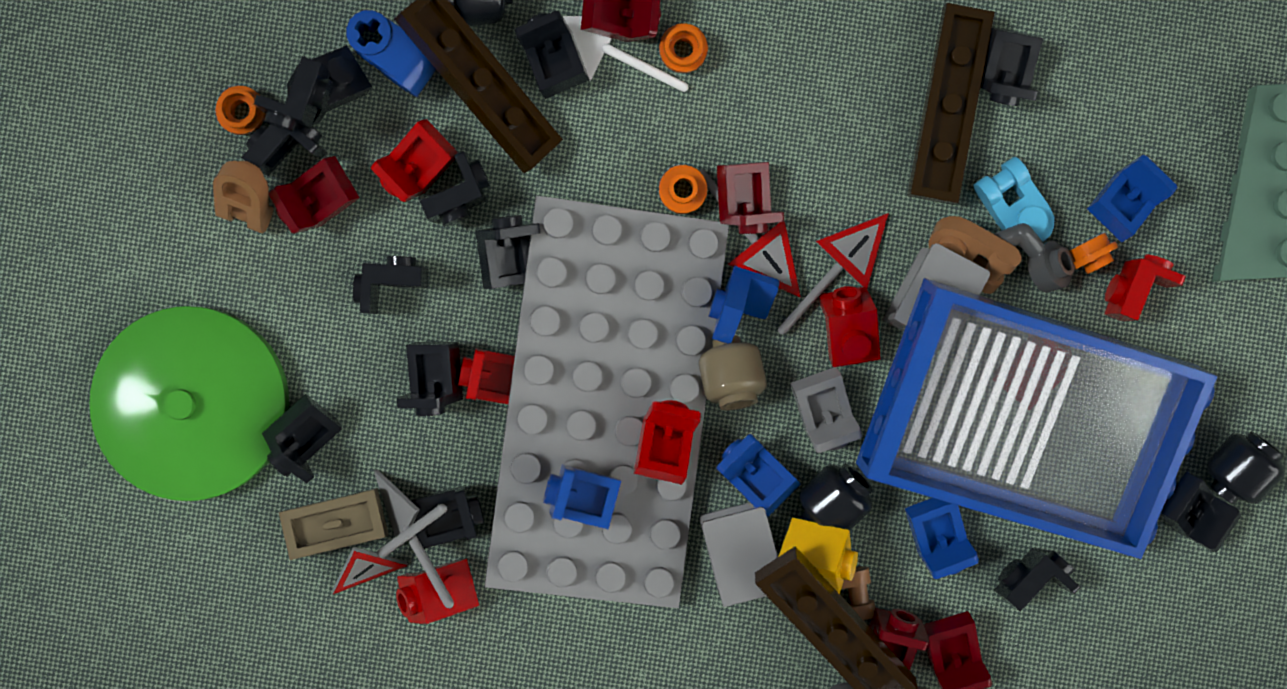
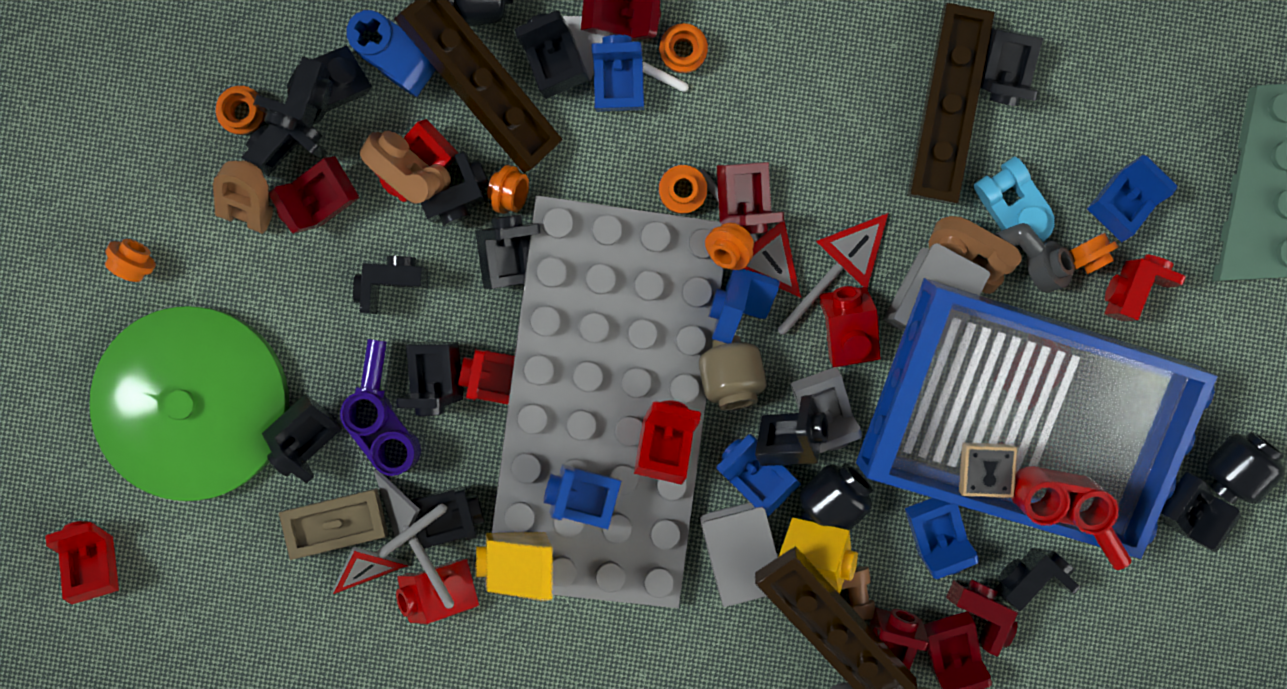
none -> red bracket [45,521,119,605]
none -> orange plate [105,239,156,282]
none -> dark purple beam [340,339,421,476]
none -> medium nougat plate [360,131,451,204]
none -> yellow slope [476,532,552,600]
none -> orange plate [487,165,529,214]
none -> blue bracket [591,35,644,112]
none -> orange plate [705,223,754,270]
none -> black bracket [755,395,828,466]
none -> dark red bracket [946,579,1018,657]
none -> tile [959,442,1017,498]
none -> red beam [1011,466,1132,570]

